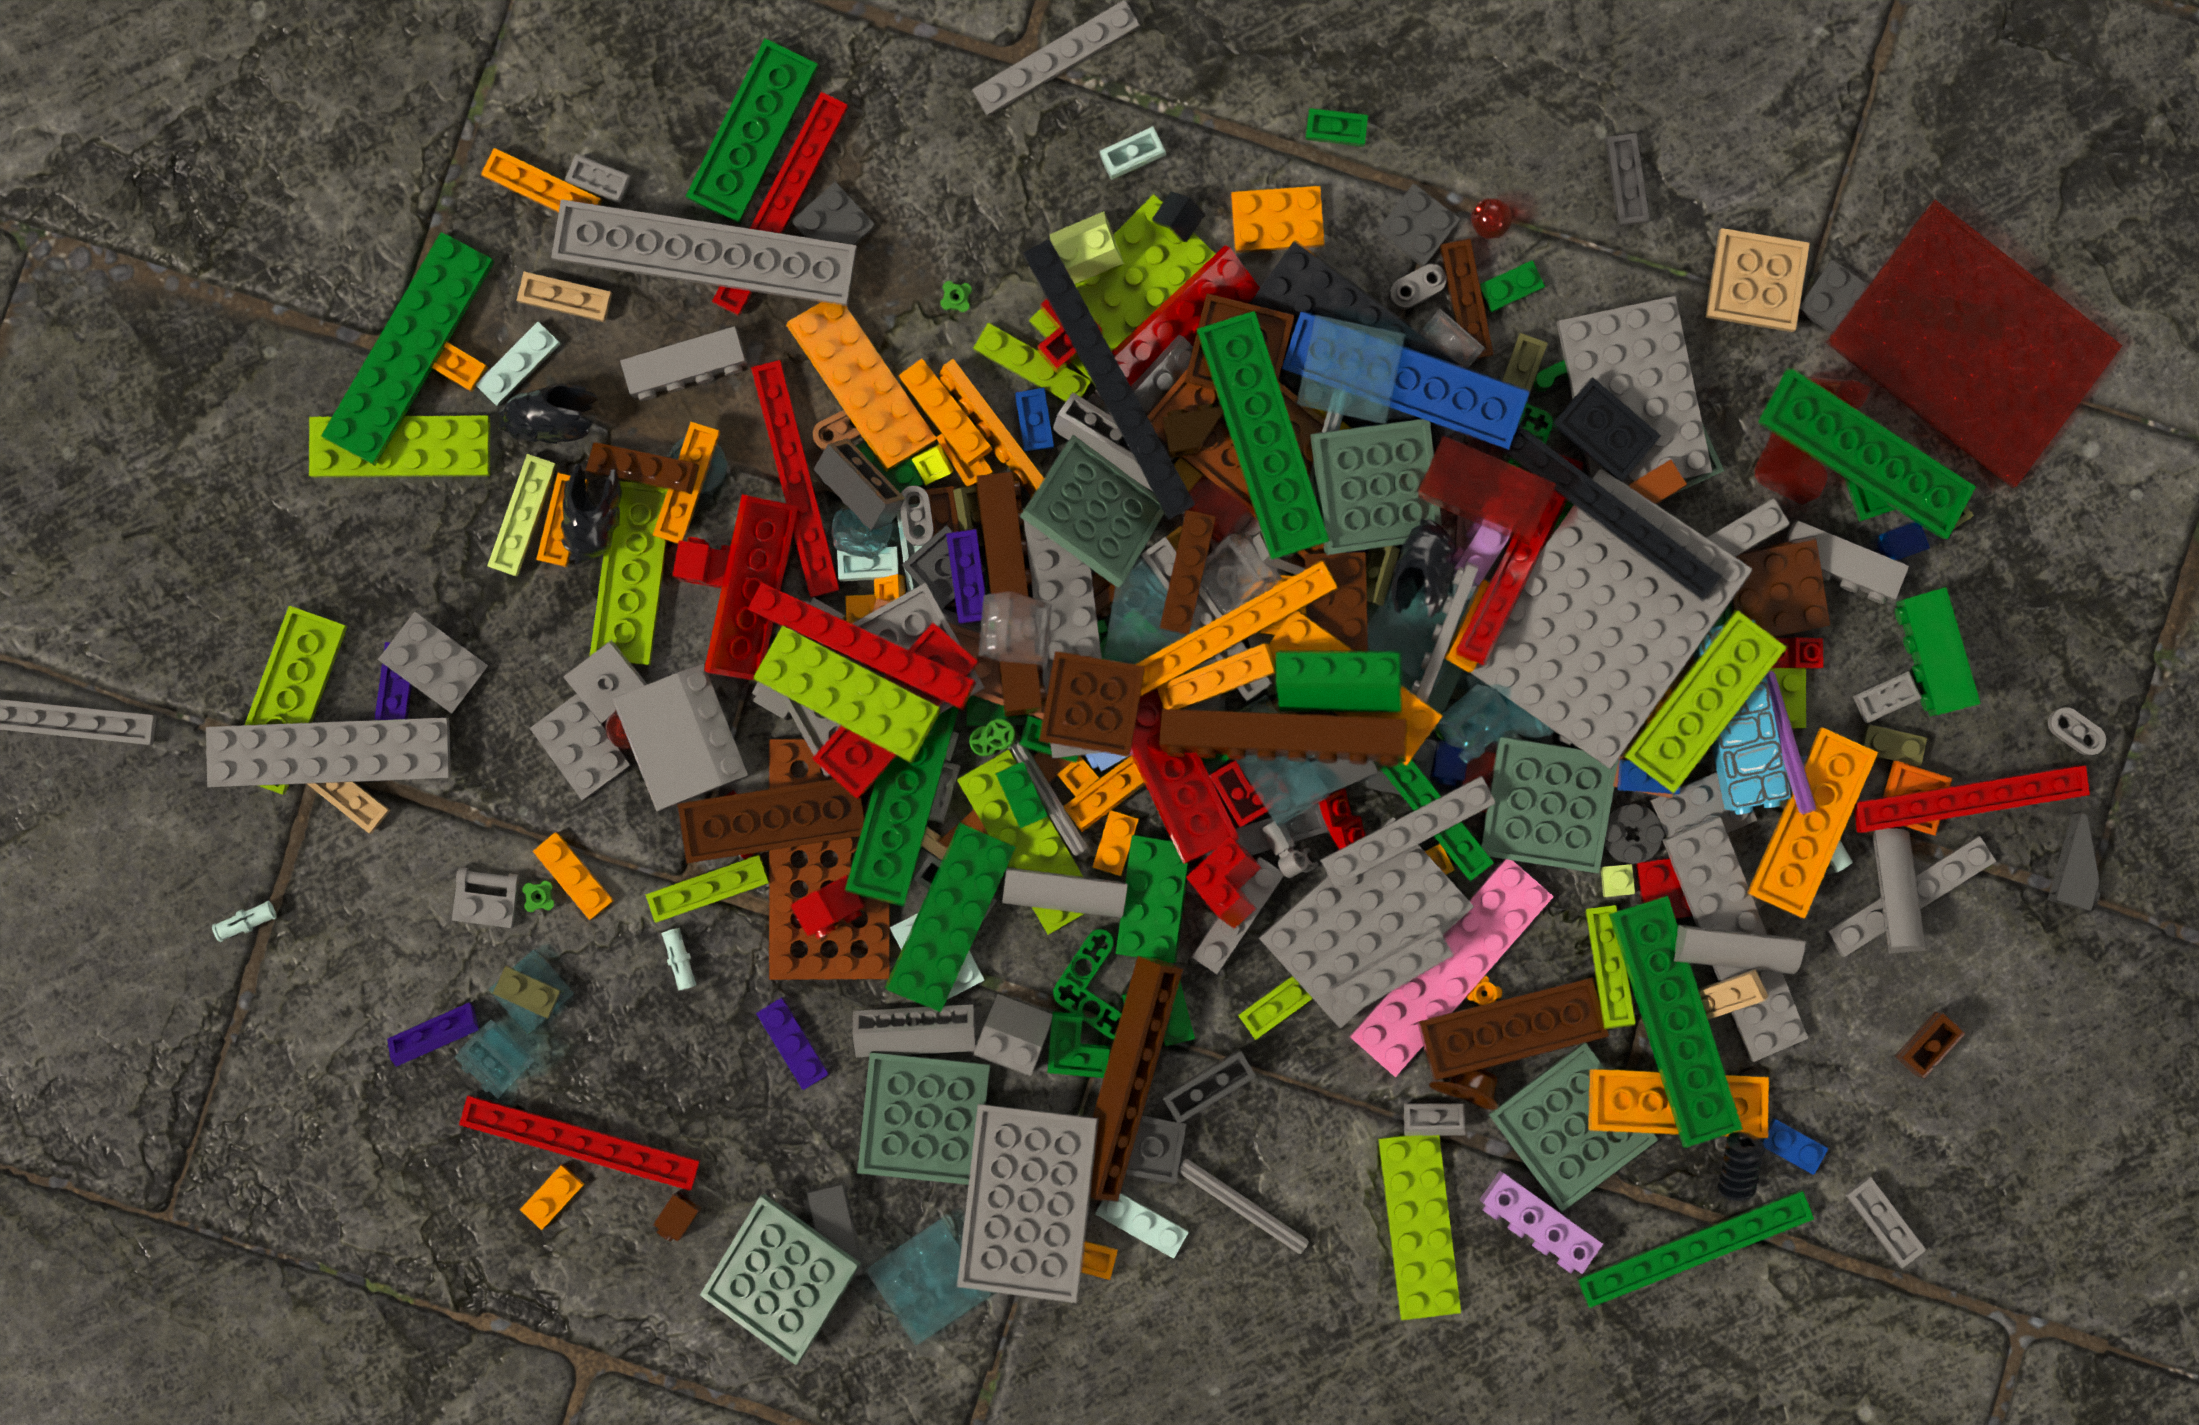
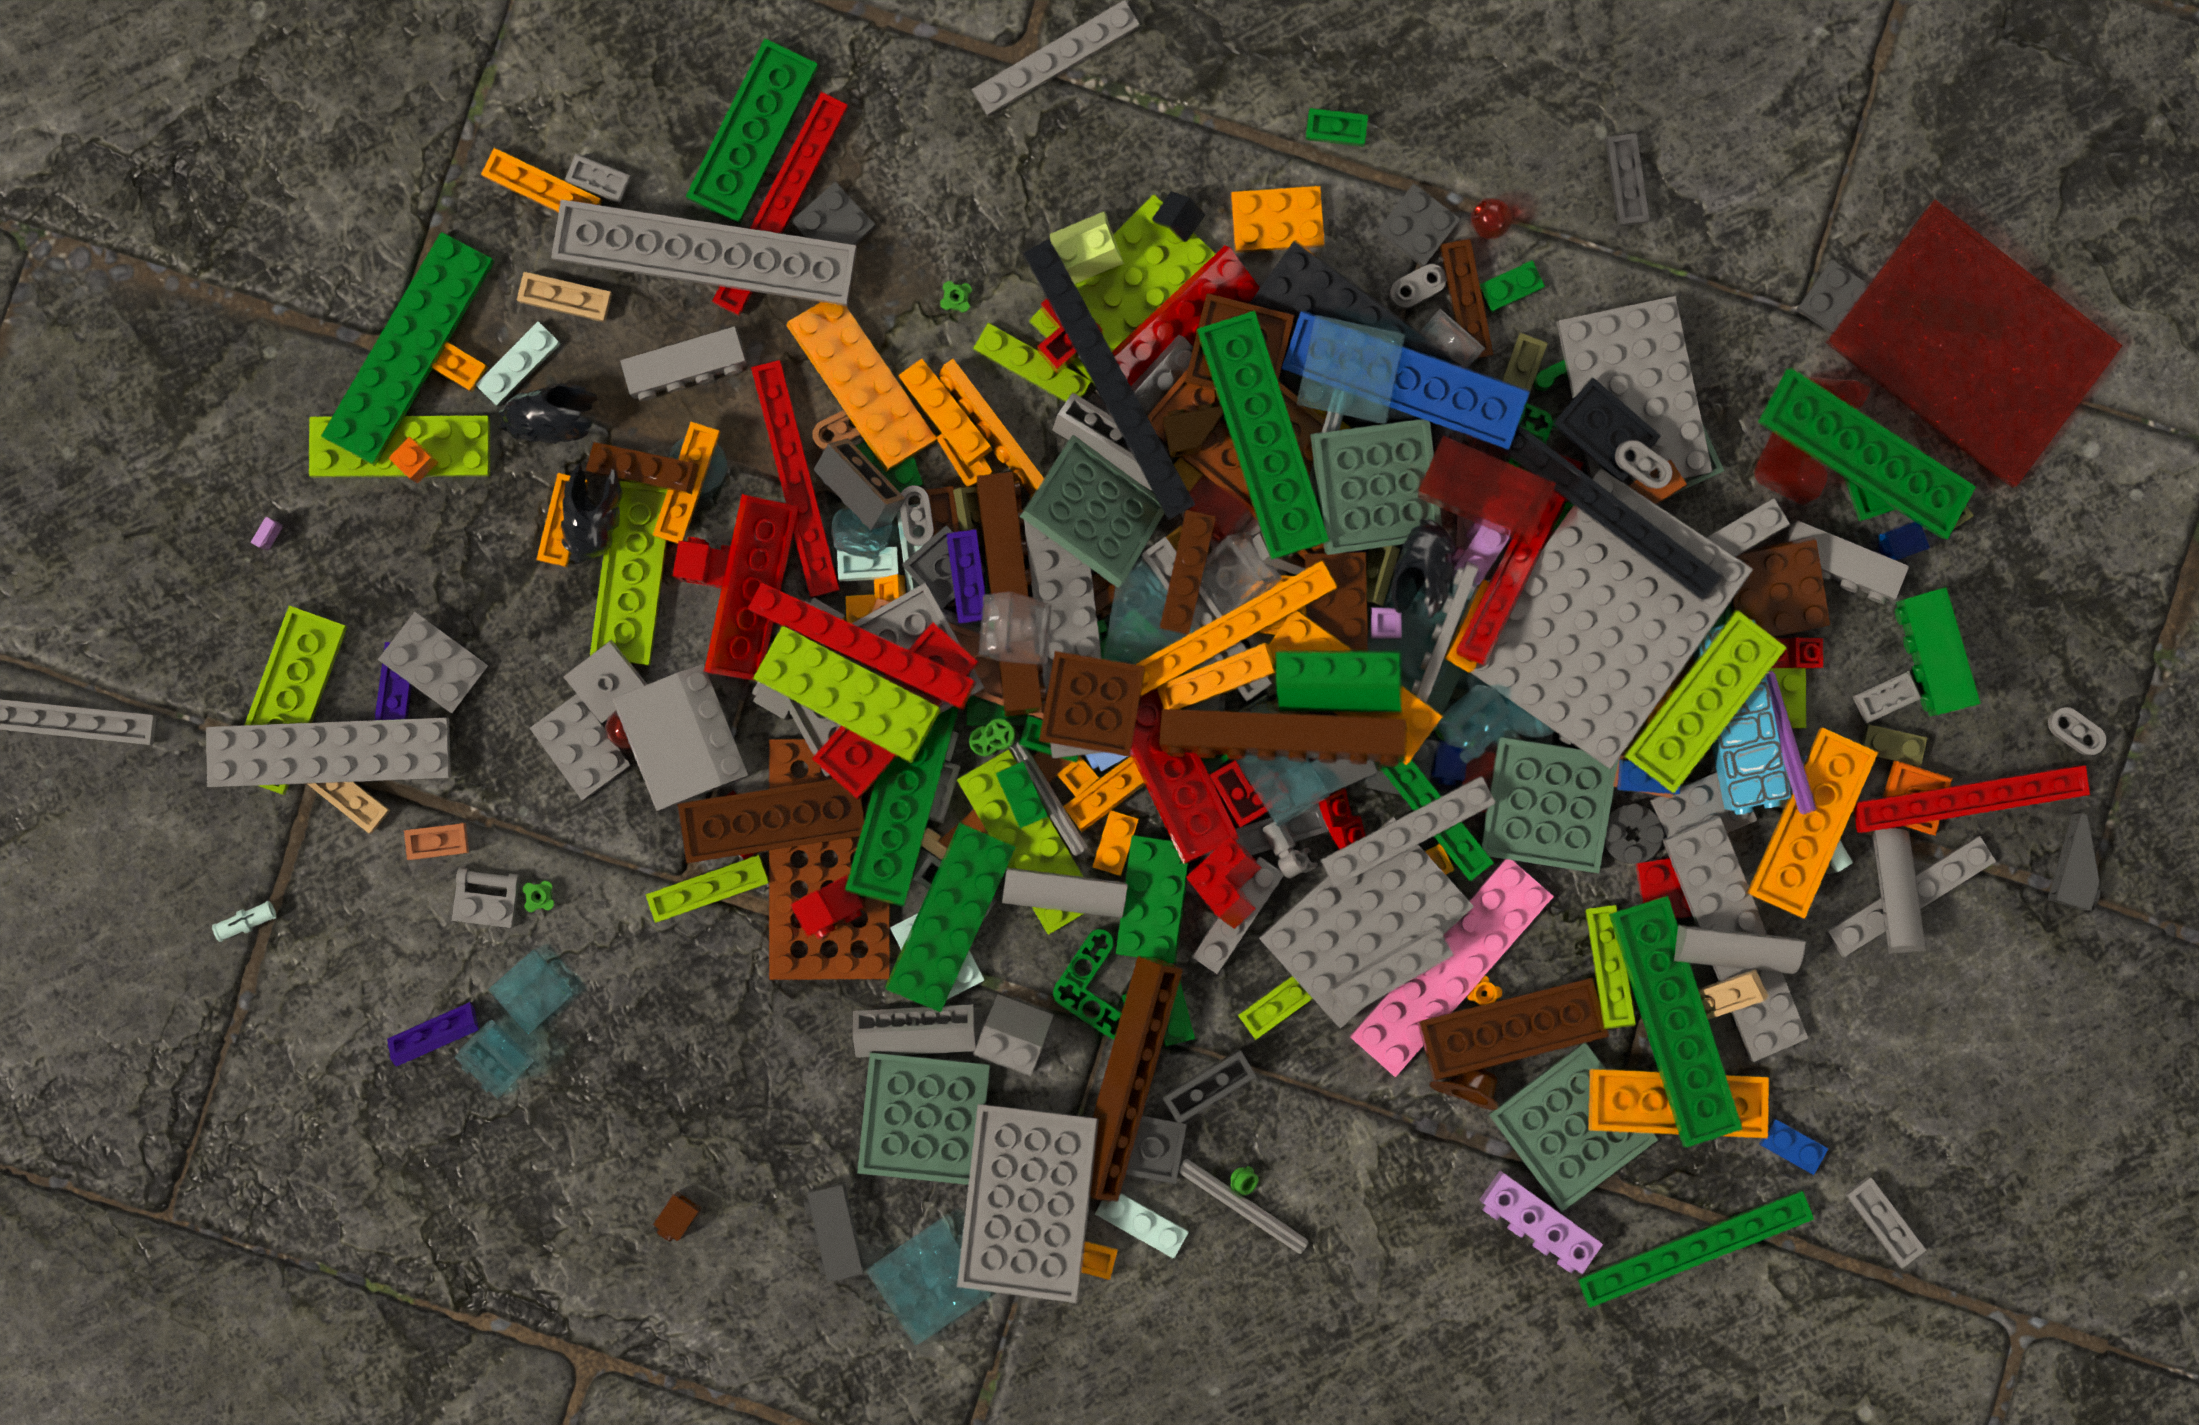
red plate [459,1095,700,1191] -> none
yellowish green plate [487,454,557,577] -> none
olive plate [493,966,562,1019] -> none
light orange plate [520,1164,585,1230] -> none
light orange plate [533,832,614,920] -> none
light aqua pin [661,928,697,991] -> none
sand green plate [700,1194,862,1365] -> none
dark purple plate [756,997,829,1090] -> none
neon yellow plate [912,444,954,485] -> none
blue plate [1015,388,1054,453] -> none
green plate [1047,1012,1110,1078] -> none
light aqua brick [1099,127,1166,180] -> none
lime plate [1378,1135,1461,1320] -> none
light grey plate [1404,1103,1465,1136] -> none
yellowish green plate [1600,864,1635,897] -> none
tan plate [1705,228,1810,332] -> none
black piece [1717,1131,1765,1201] -> none
reddish brown brick [1894,1012,1965,1079] -> none
none -> lavender tile [251,517,283,551]
none -> orange brick [389,437,438,483]
none -> nougat plate [404,823,469,860]
none -> bright green plate [1231,1166,1258,1195]
none -> lavender tile [1371,608,1402,639]
none -> light grey plate [1615,440,1672,488]

